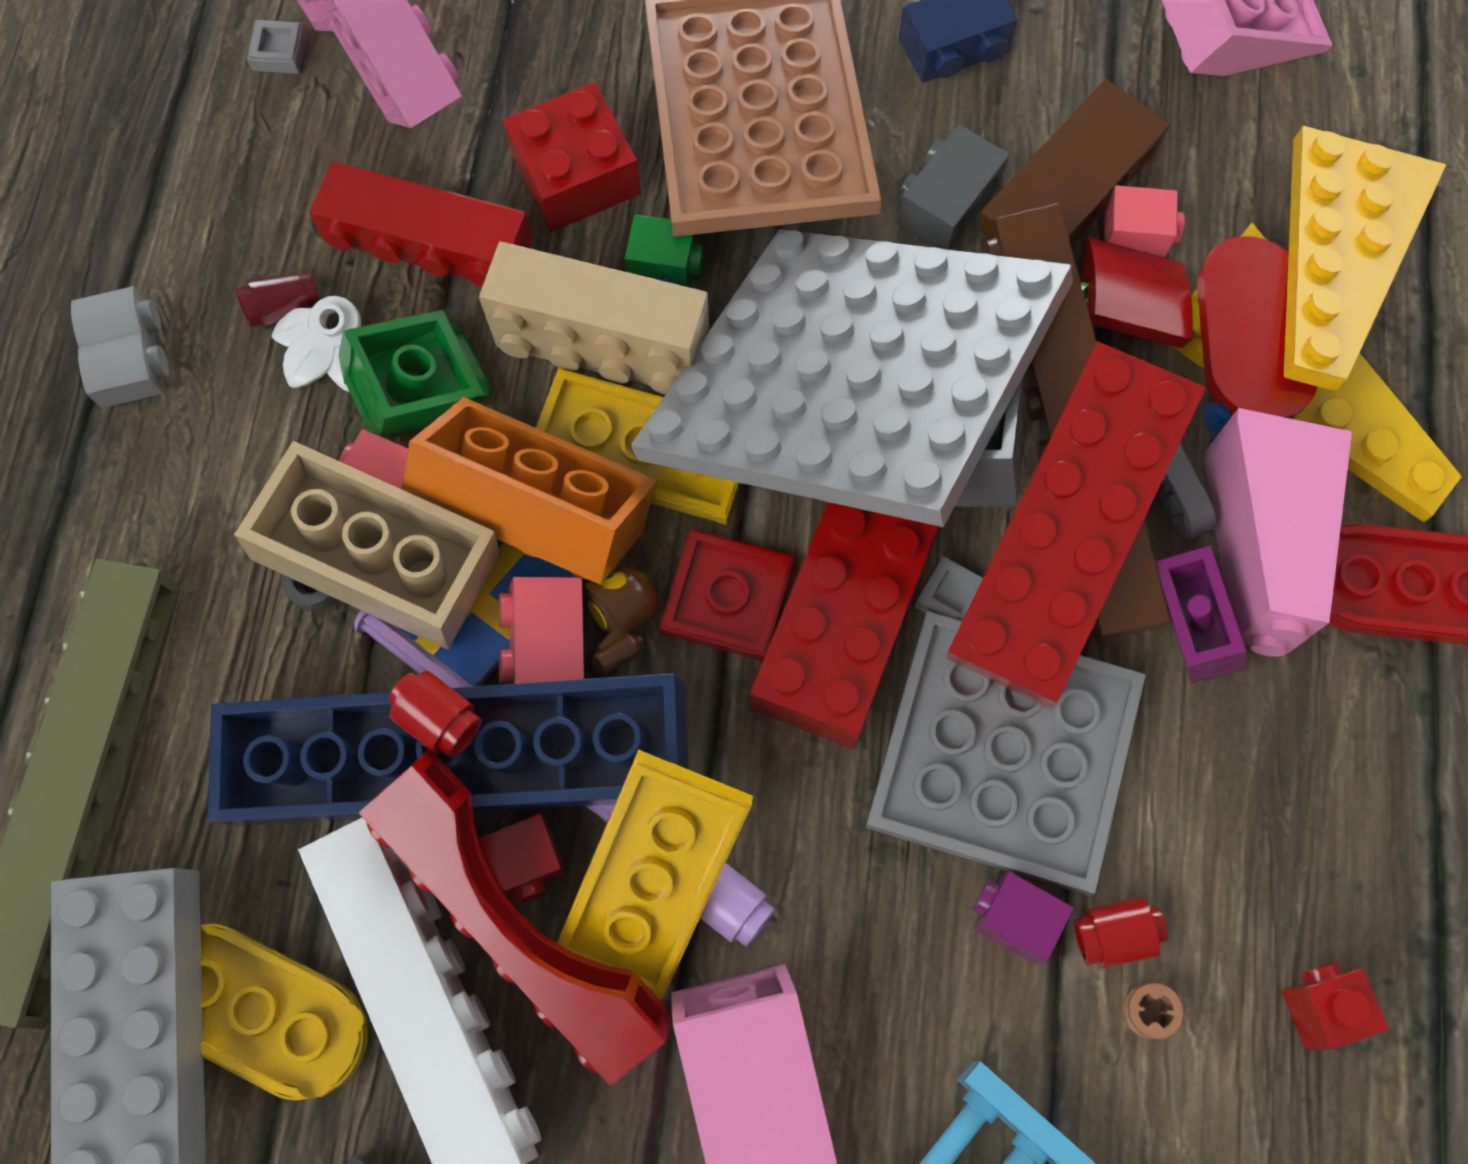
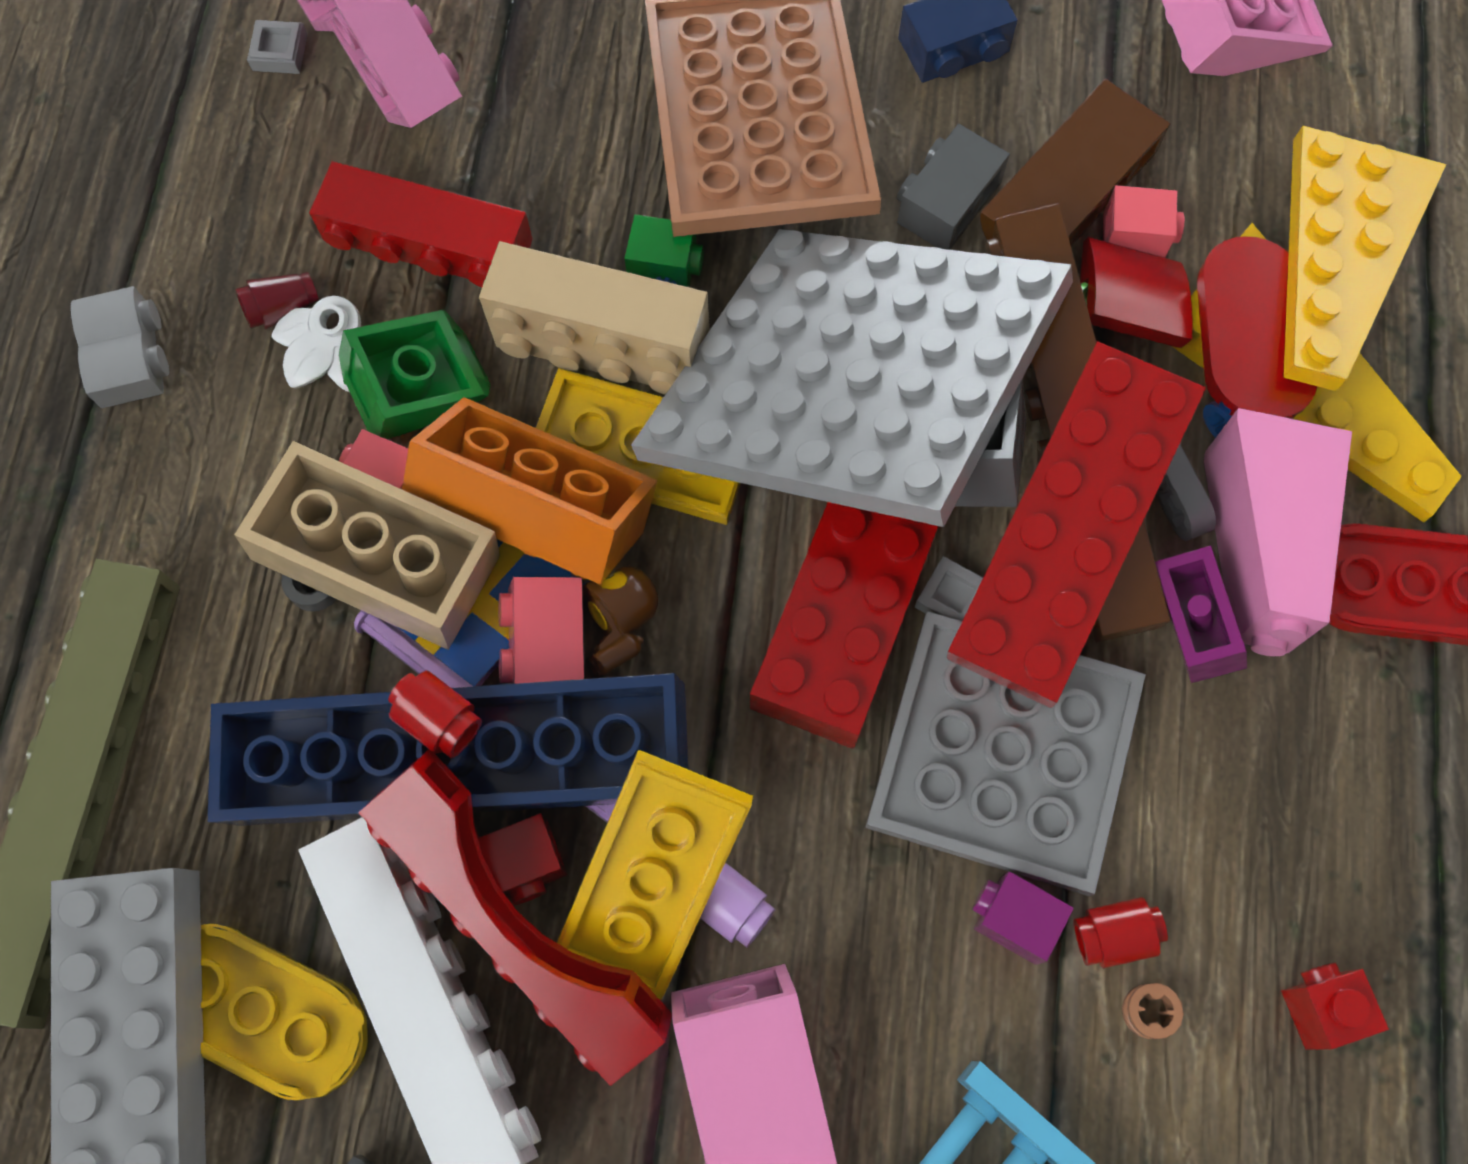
red brick [502,82,641,232] -> none
red tile [659,528,795,661] -> none

